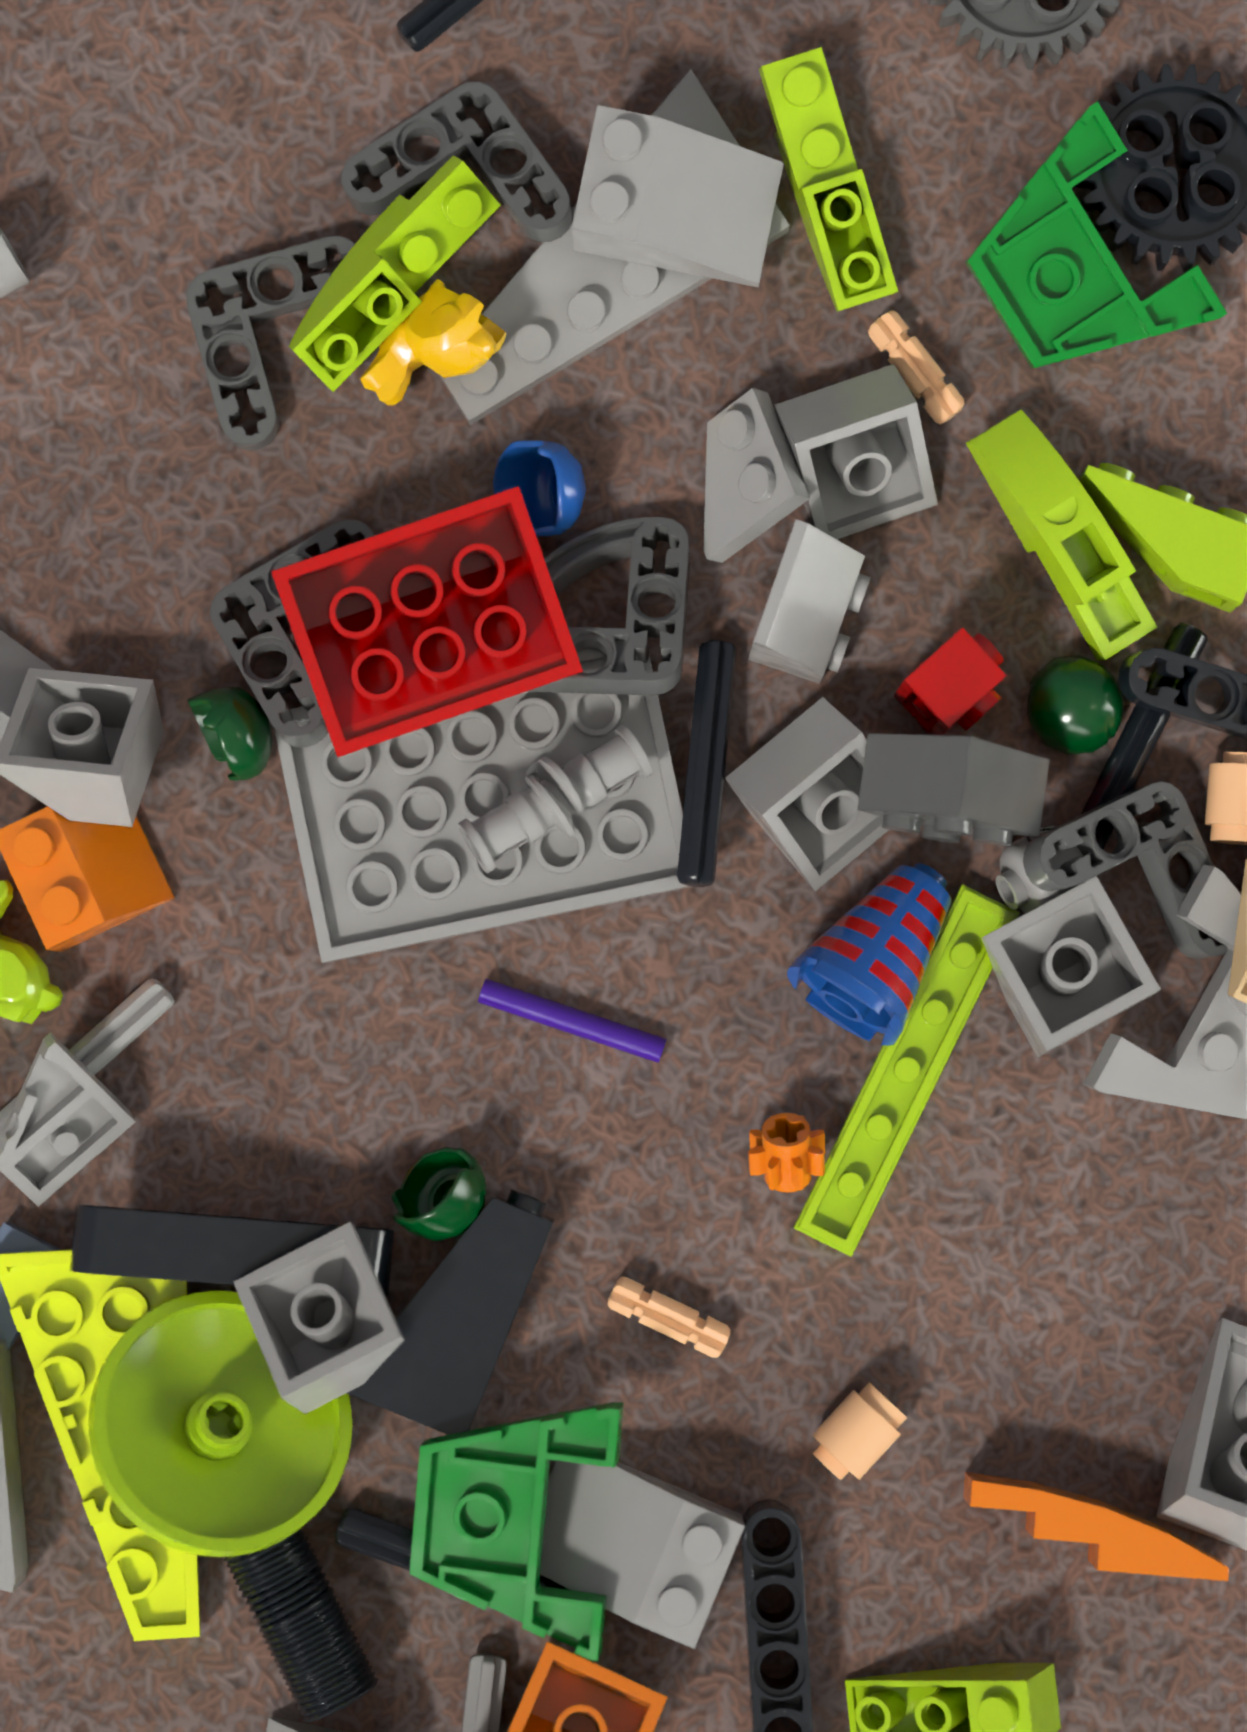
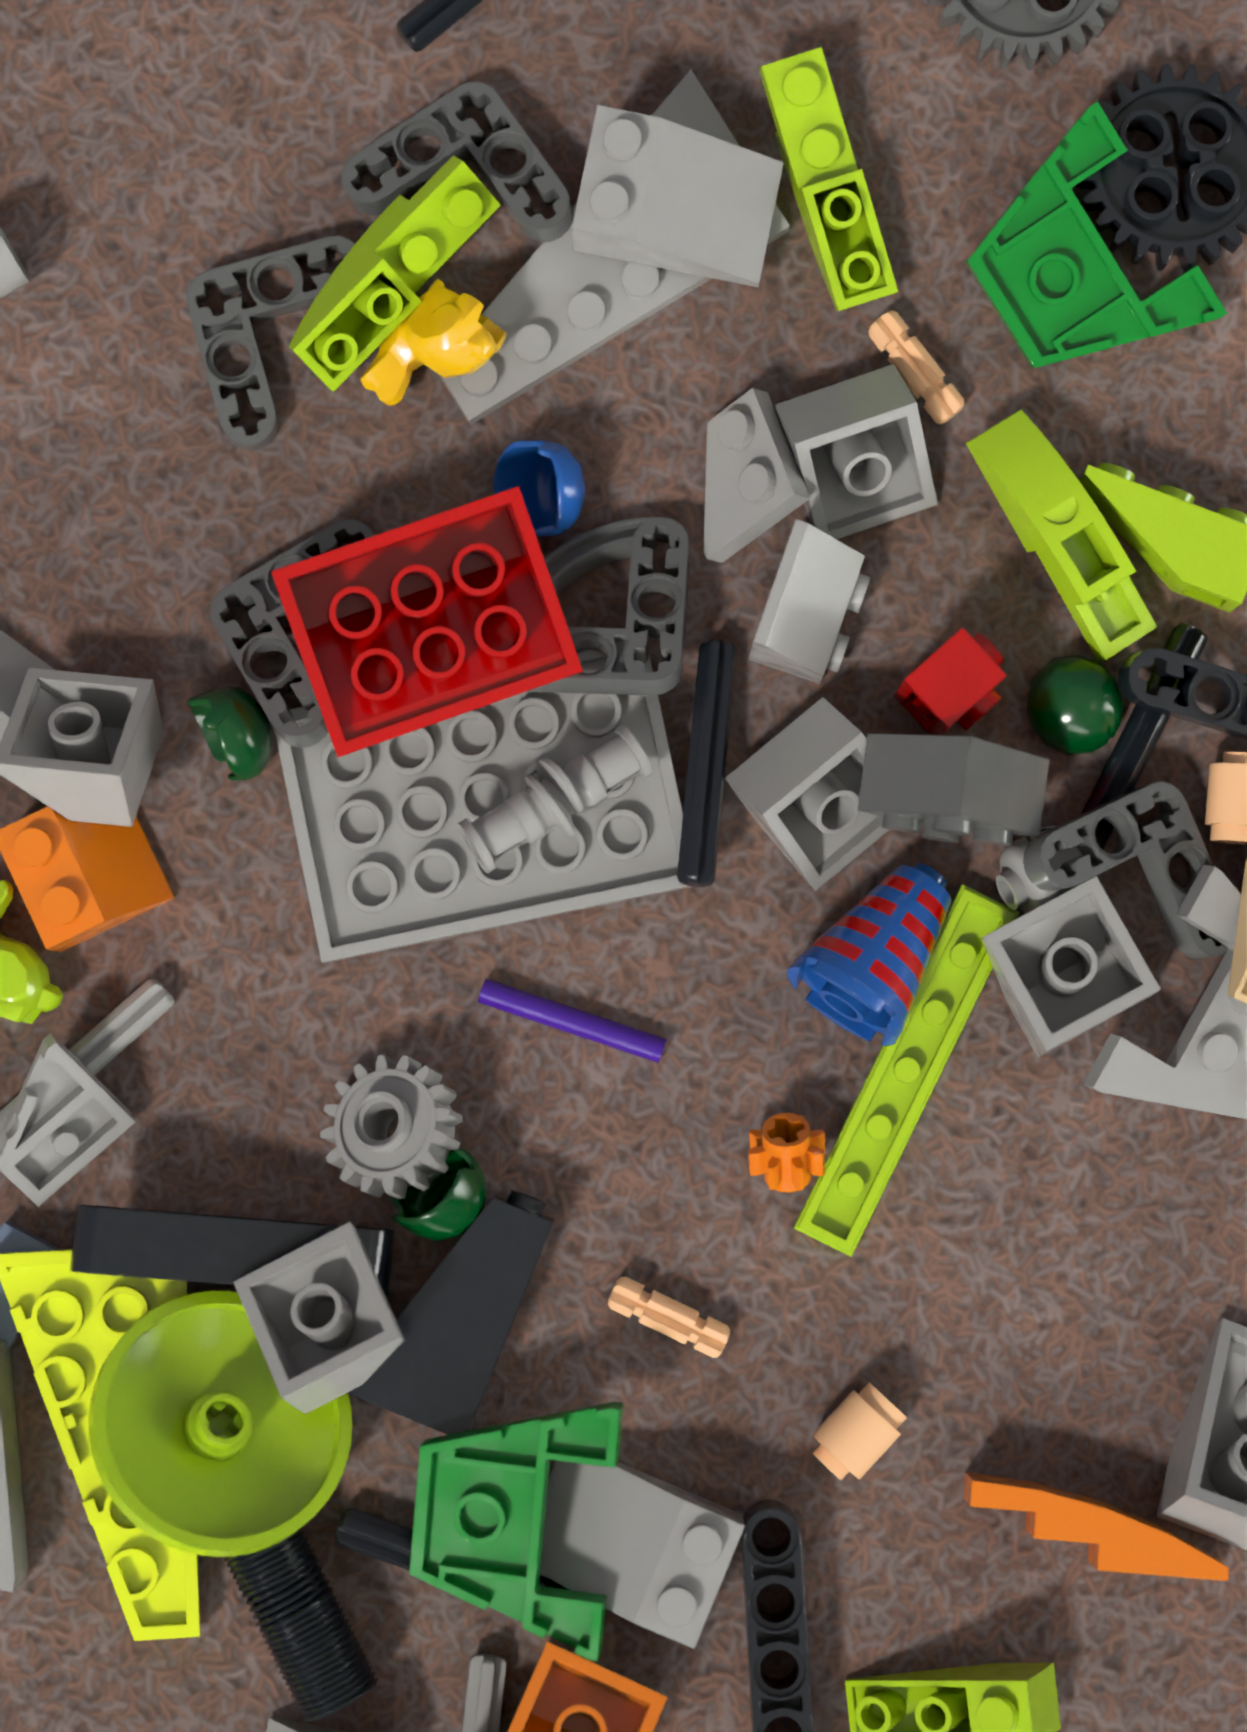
none -> light grey gear [320,1055,463,1199]

